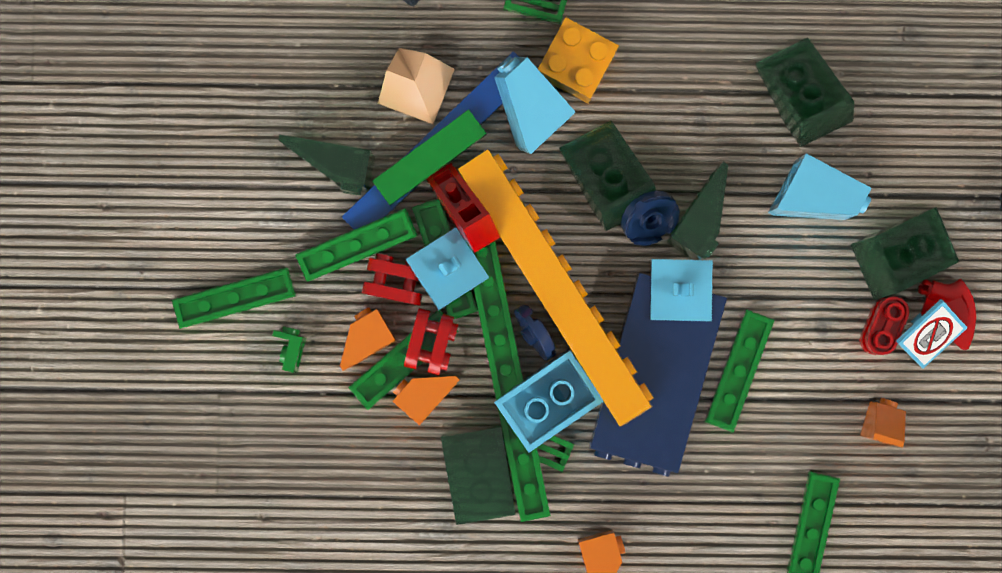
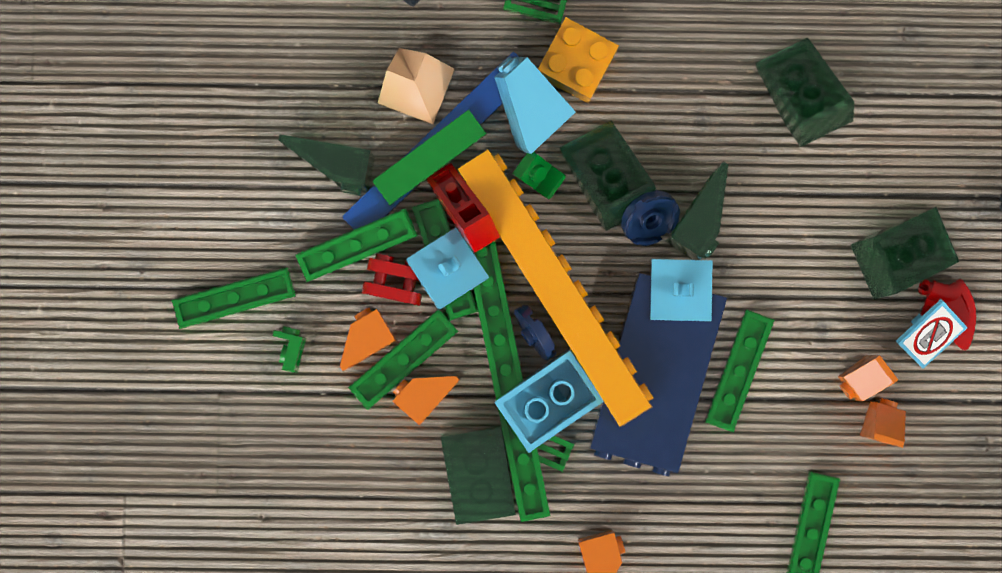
red brick [404,308,459,375] -> none
medium azure slope [768,153,872,220] -> none
red brick [860,297,910,355] -> none
none -> green bracket [512,152,566,200]
none -> slope [838,355,898,401]

